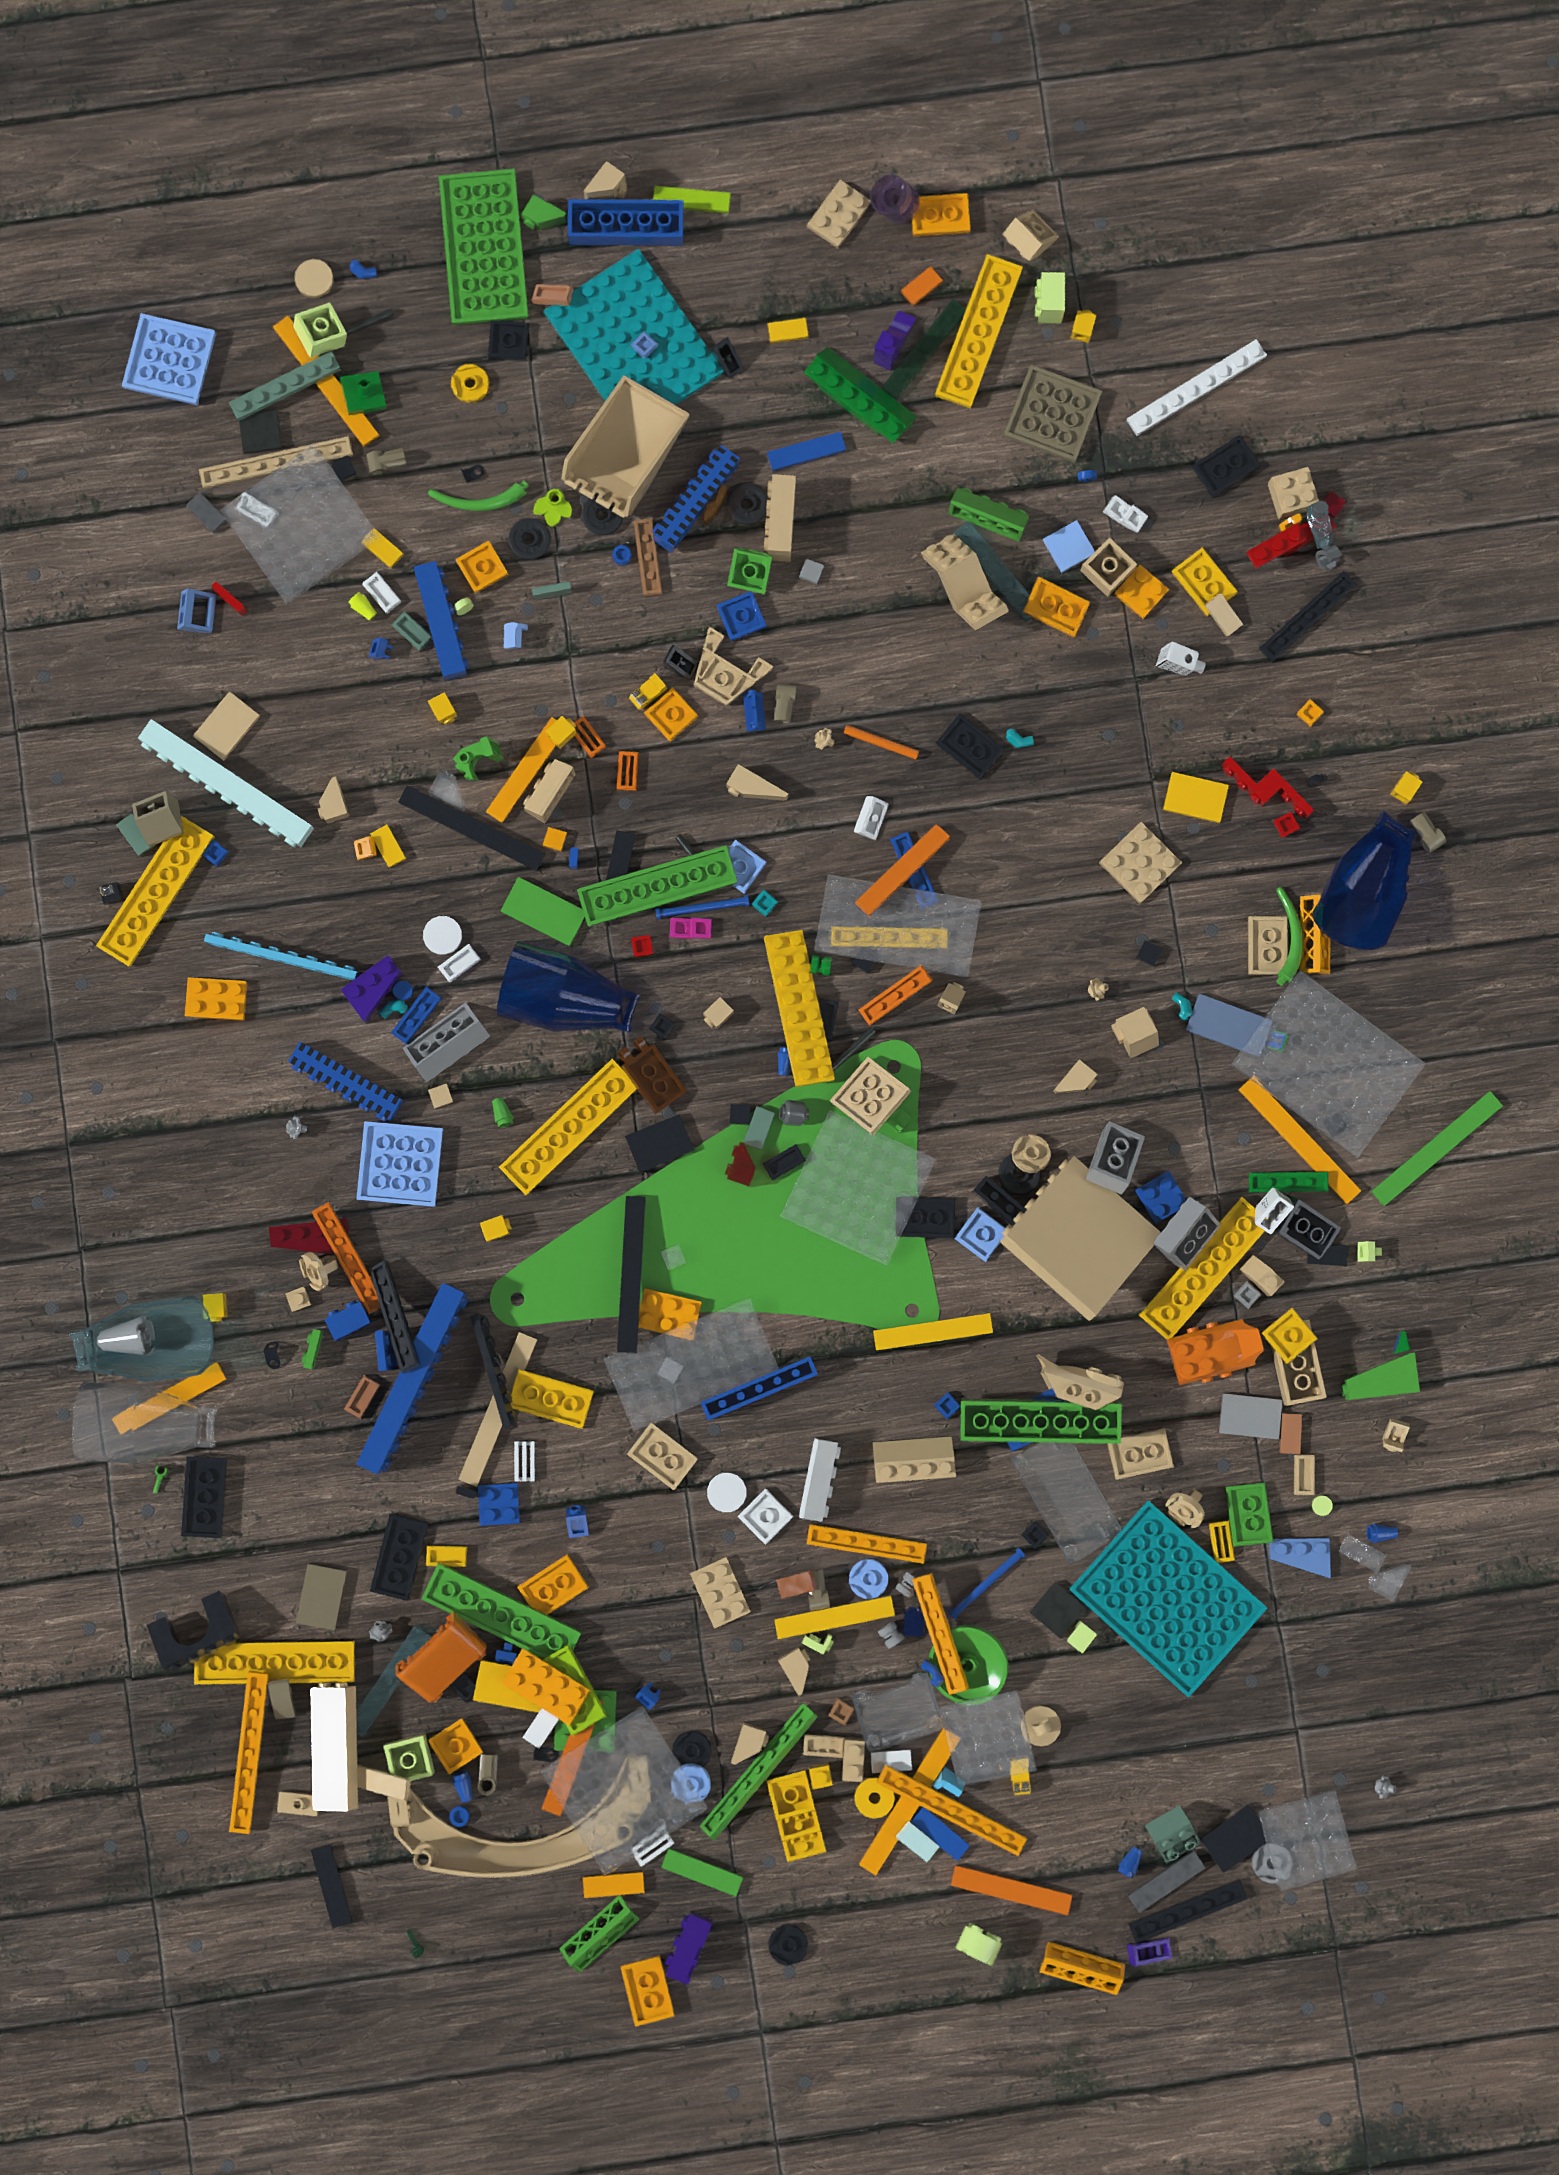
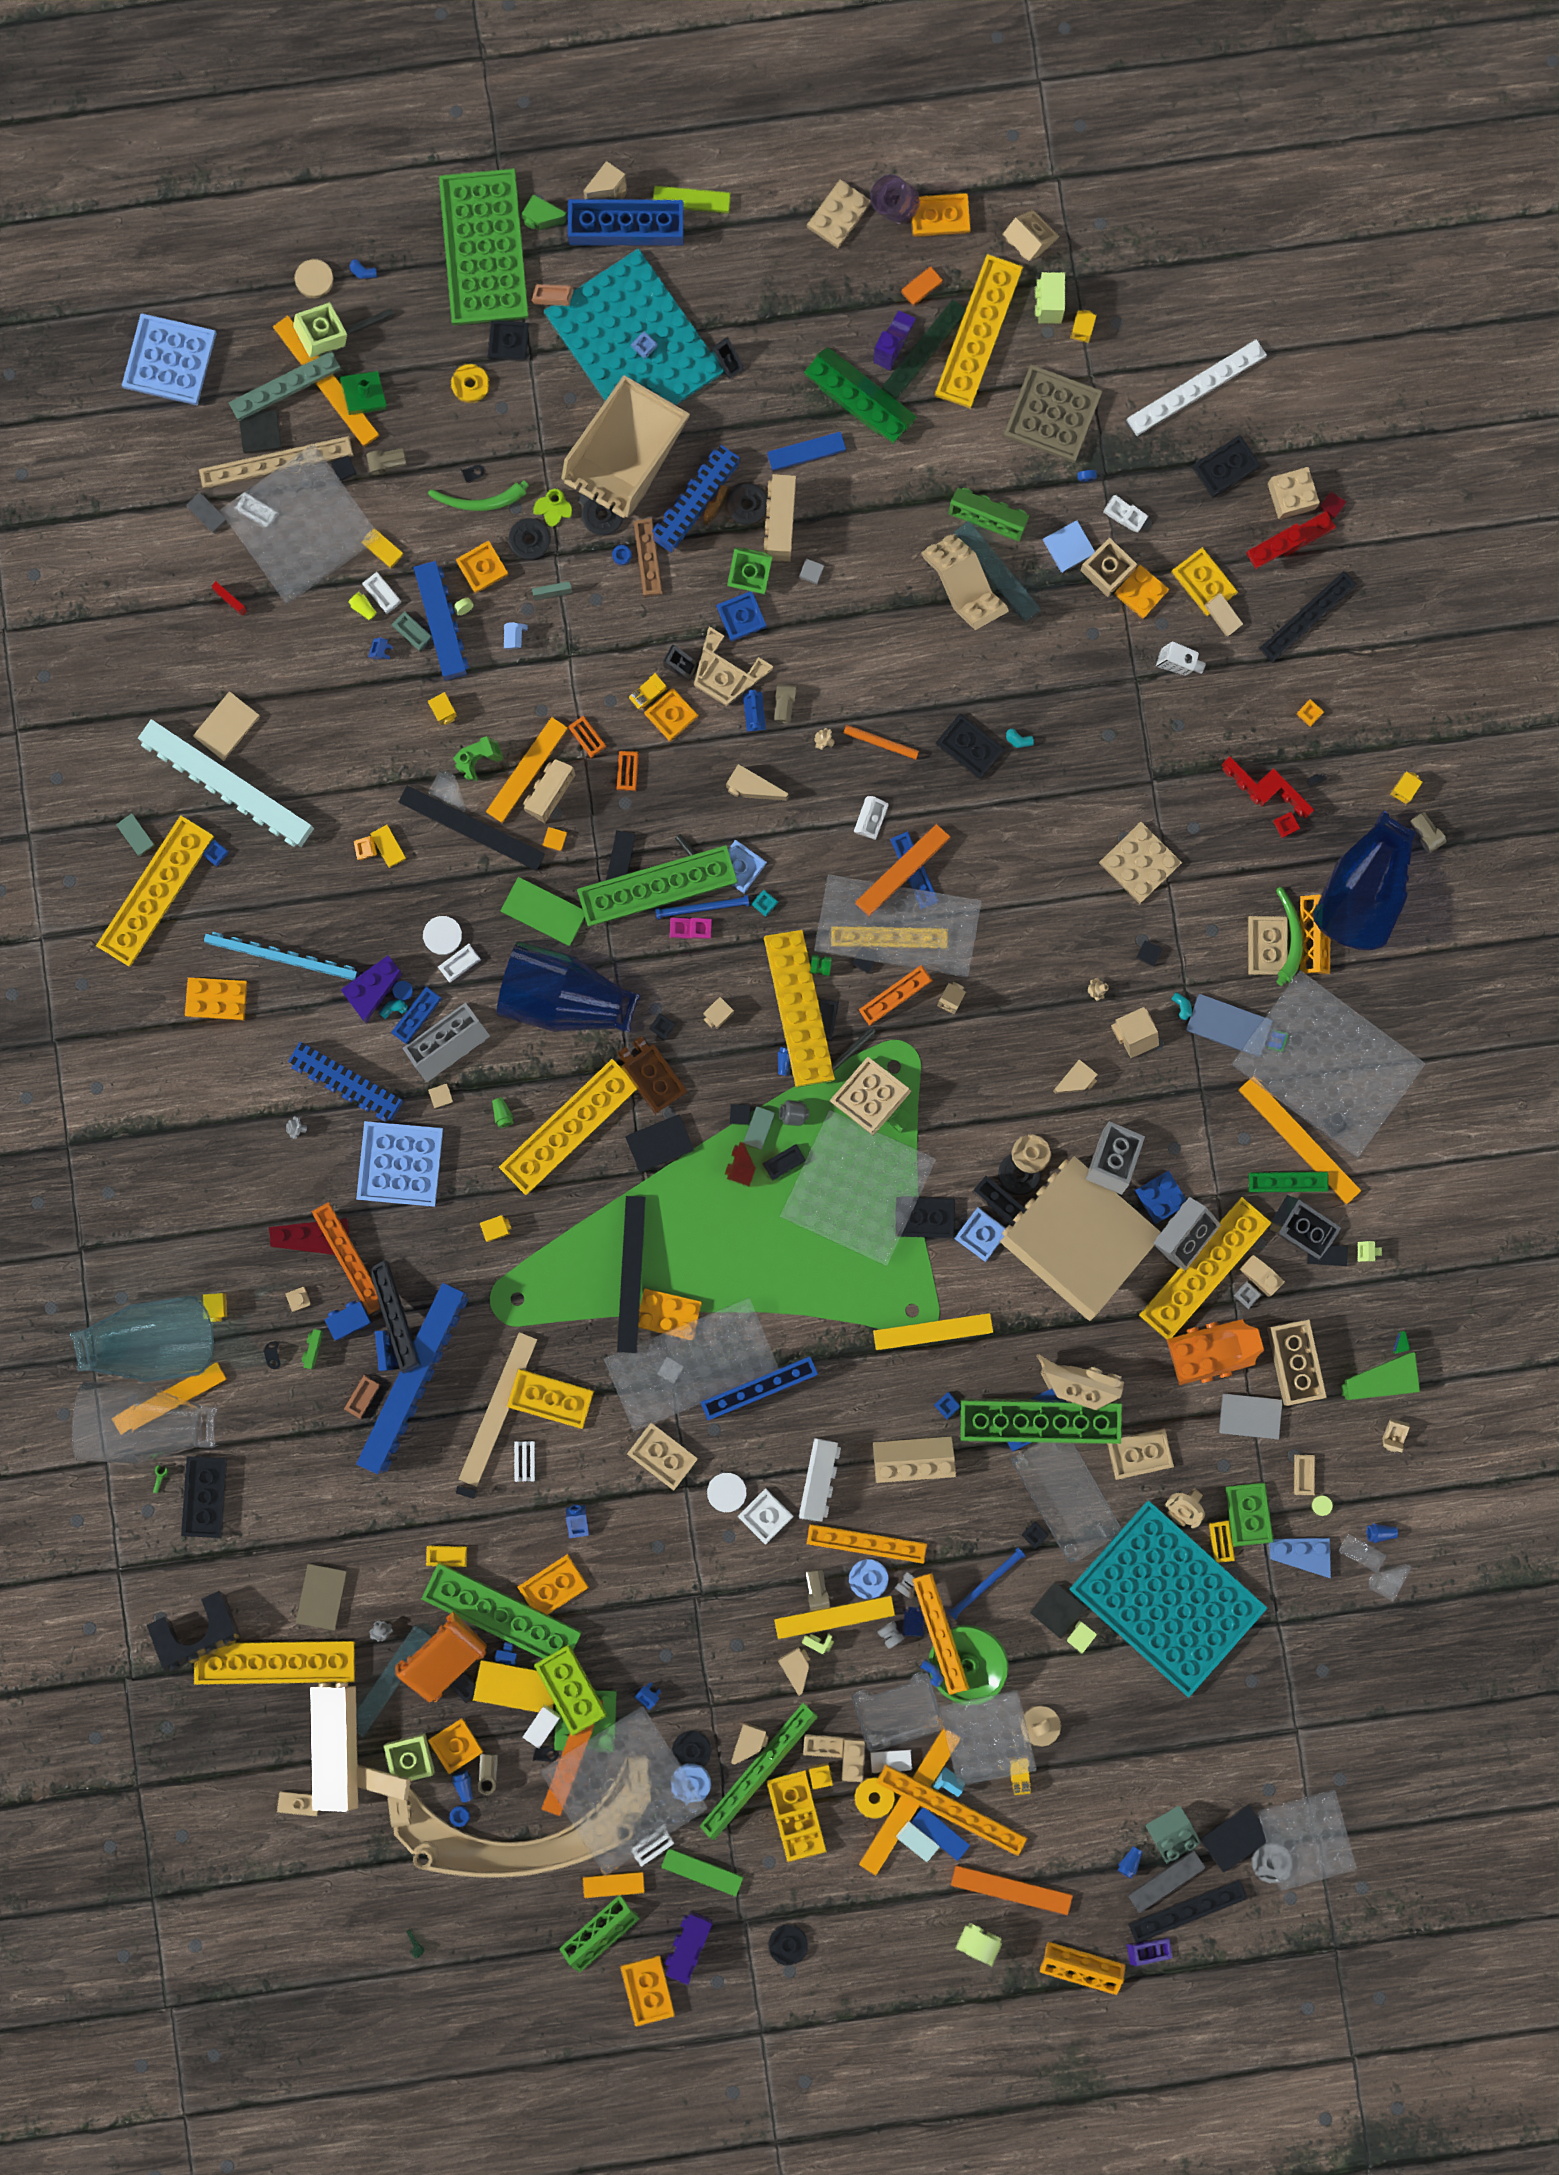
light grey cone [97,1315,155,1355] -> none
black piece [99,882,124,905] -> none
dark tan slope [132,791,184,846] -> none
medium blue tile [177,588,216,633] -> none
light orange plate [229,1671,269,1834] -> none
dark tan slope [268,1679,296,1720] -> none
tan tile [299,1252,338,1291] -> none
black tile [311,1843,353,1929] -> none
tan slope [318,777,350,823] -> none
black tile [370,1513,429,1601] -> none
black plate [470,1314,518,1430] -> none
blue plate [478,1483,520,1526] -> none
light orange plate [502,1648,591,1725] -> none
yellow brick [545,716,577,749] -> none
blue tile [569,847,579,870] -> none
red plate [631,935,653,958] -> none
clear plate [661,1244,686,1270] -> none
tan plate [690,1557,751,1629] -> none
yellow tile [768,318,808,344] -> none
dark orange tile [776,1570,818,1599] -> none
medium nougat tile [828,1698,855,1726] -> none
light orange tile [1023,577,1090,637] -> none
yellow tile [1163,772,1229,823] -> none
white torso [1255,1187,1294,1234] -> none
yellow tile [1261,1308,1318,1364] -> none
light orange tile [1279,513,1302,532] -> none
nougat tile [1279,1413,1302,1454] -> none
piece [1306,501,1342,570] -> none
bright green tile [1371,1091,1503,1206] -> none
light grey plant [1375,1776,1396,1799] -> none

